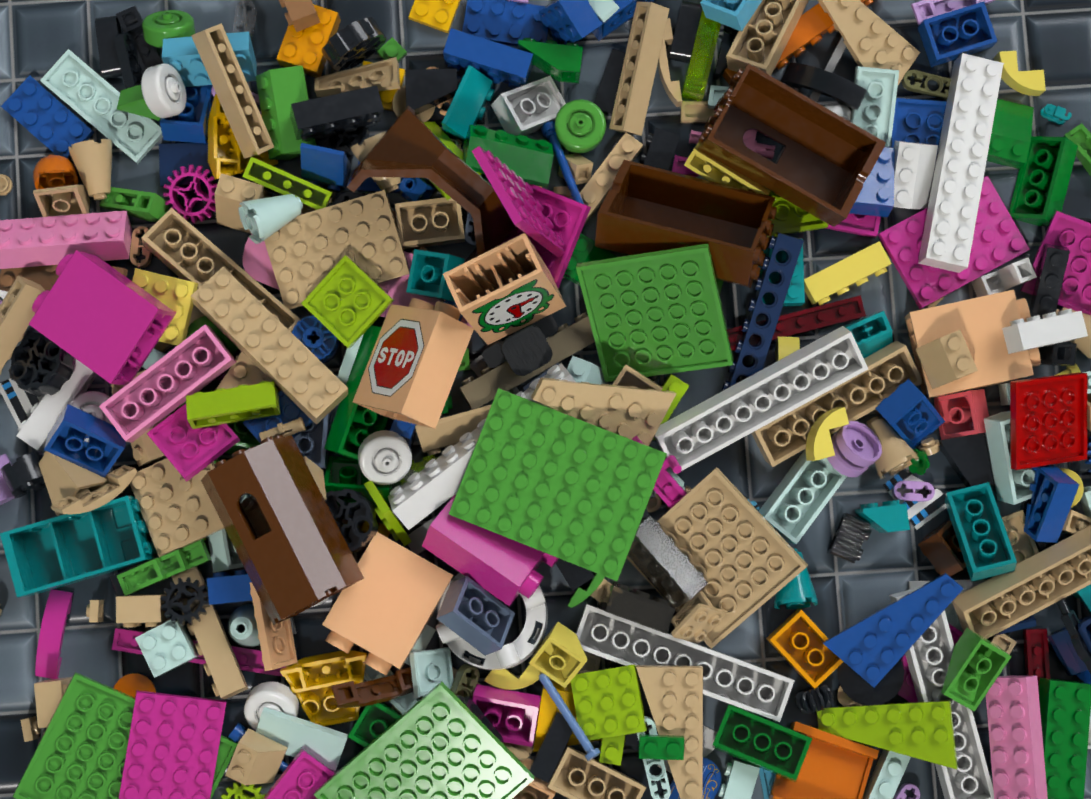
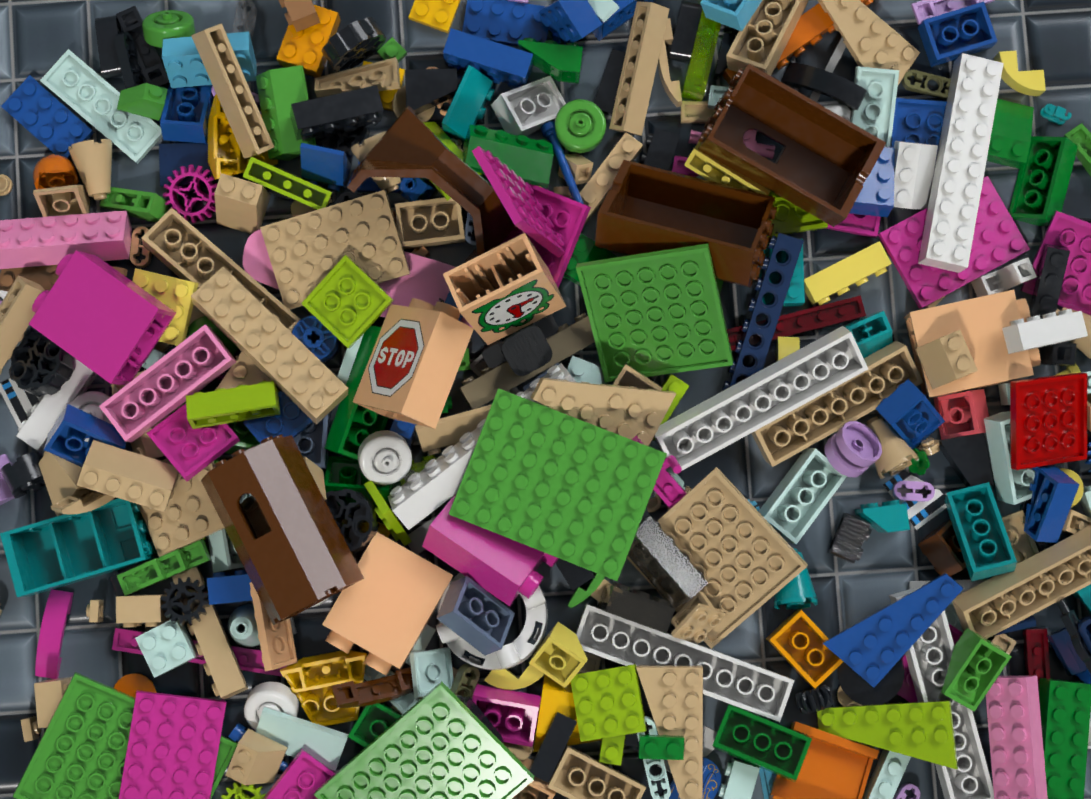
white wheel [141,63,187,118] -> none
light aqua cone [238,194,303,244] -> none
tan pin [259,417,306,441] -> none
teal brick [406,249,464,302] -> none
medium blue bar [539,673,601,761] -> none
light yellow brick [806,407,849,461] -> none
none -> tan slope [77,440,178,512]

